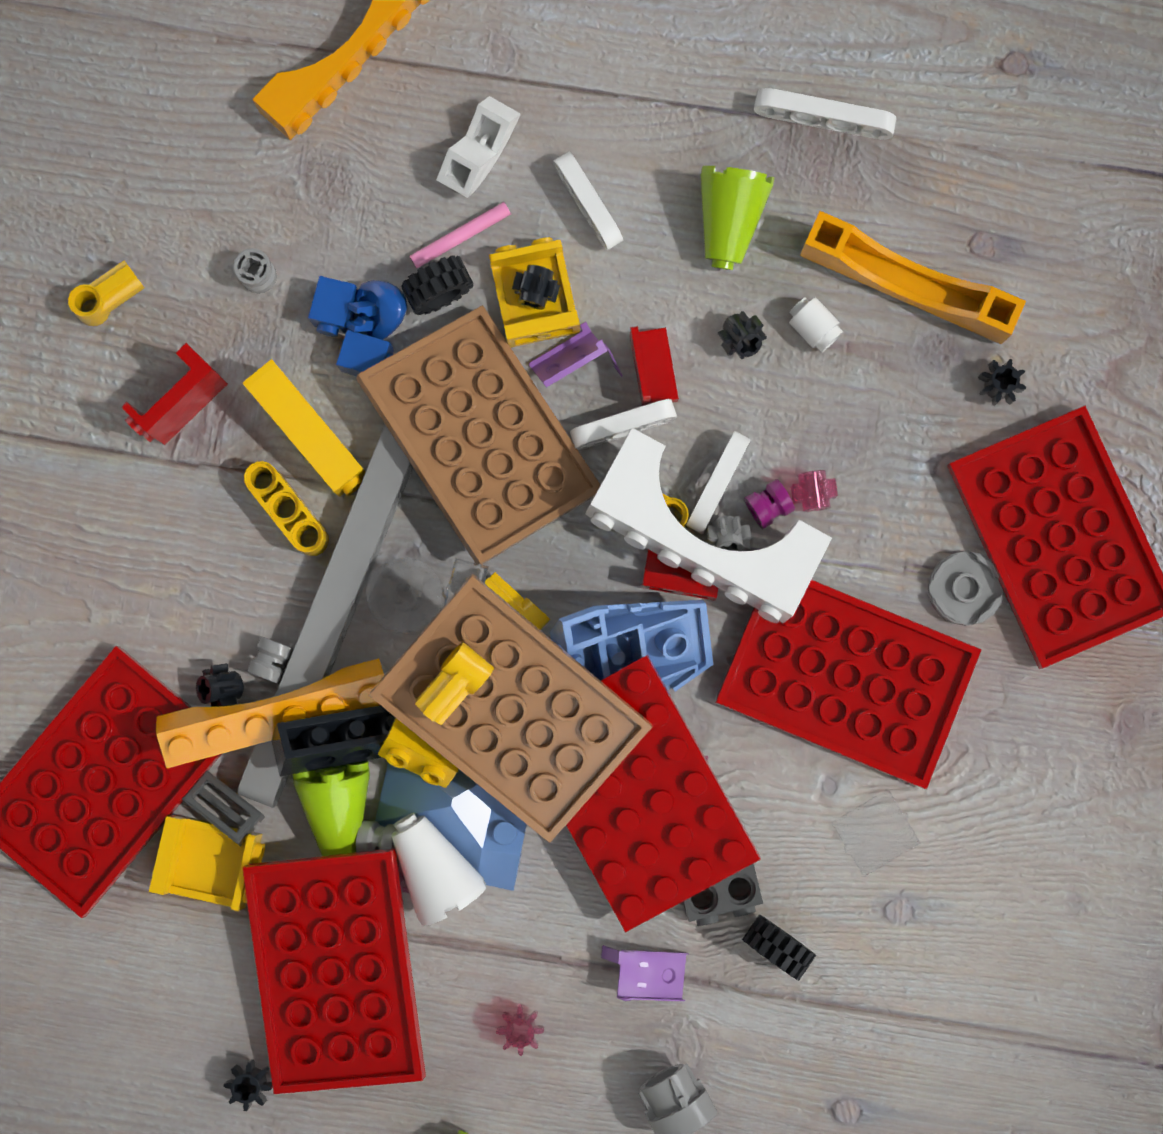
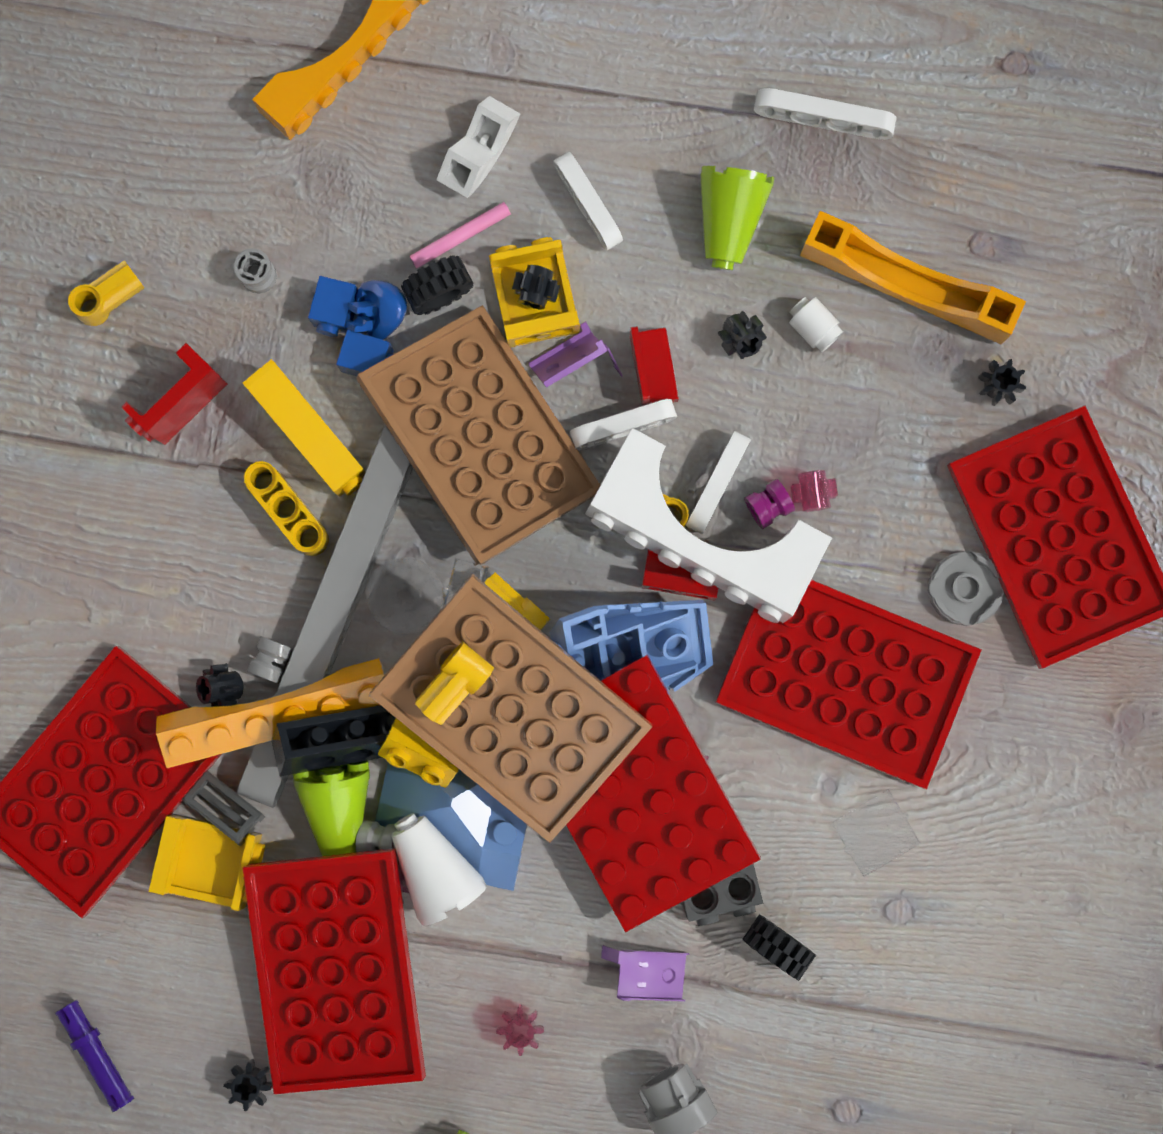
light grey gear [705,516,752,551] -> none
none -> dark purple pin [55,1000,135,1112]

